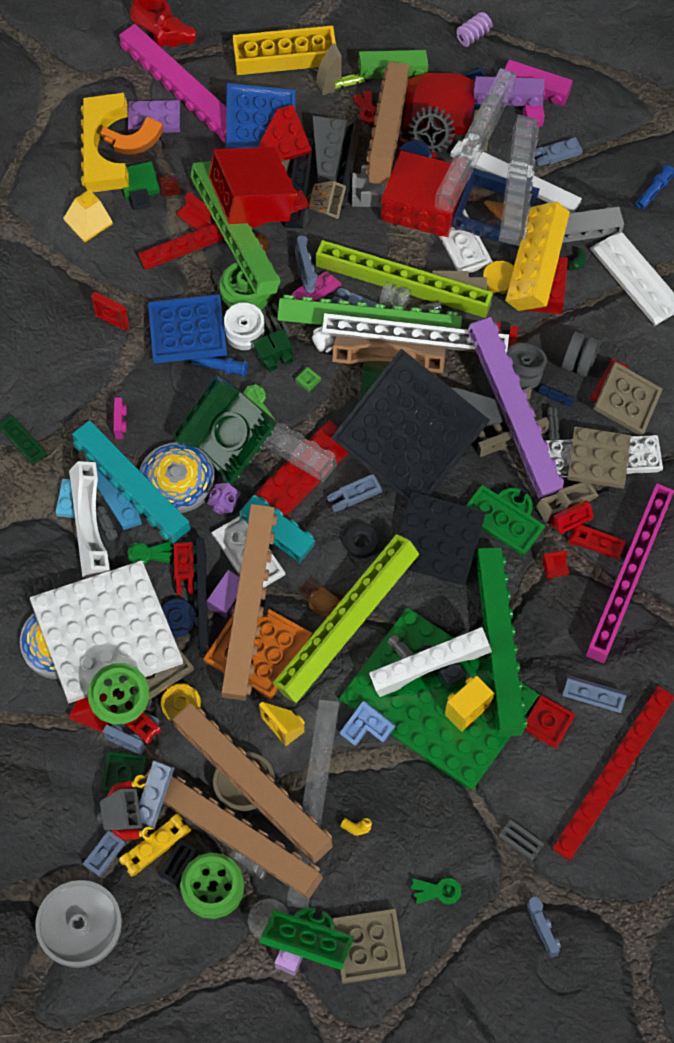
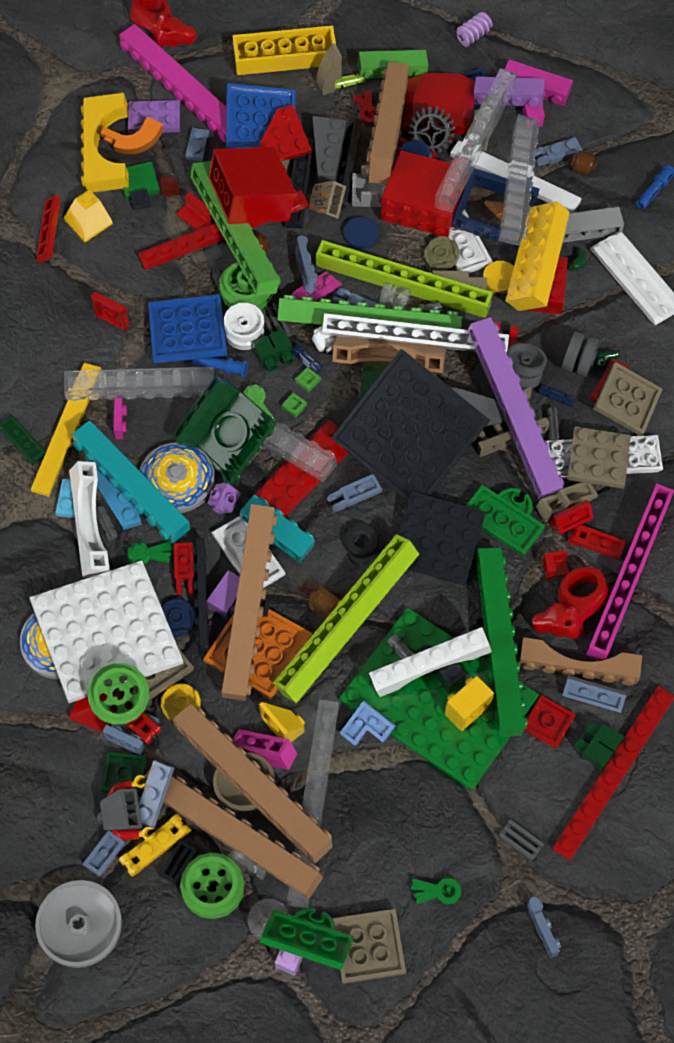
yellow arm [340,818,372,836] -> none
none -> yellow tile [31,363,102,497]
none -> red plate [36,195,61,263]
none -> clear brick [64,367,214,401]
none -> sand blue plate [185,128,209,162]
none -> dark pink slope [232,729,297,770]
none -> bright green tile [281,393,307,418]
none -> dark blue axle [293,345,322,374]
none -> dark blue tile [344,217,379,250]
none -> olive tile [424,236,460,271]
none -> medium nougat arch [519,637,642,686]
none -> red animal [532,567,609,639]
none -> reddish brown head [570,151,597,176]
none -> dark green hips [574,722,624,772]
none -> dark green arm [594,350,618,368]

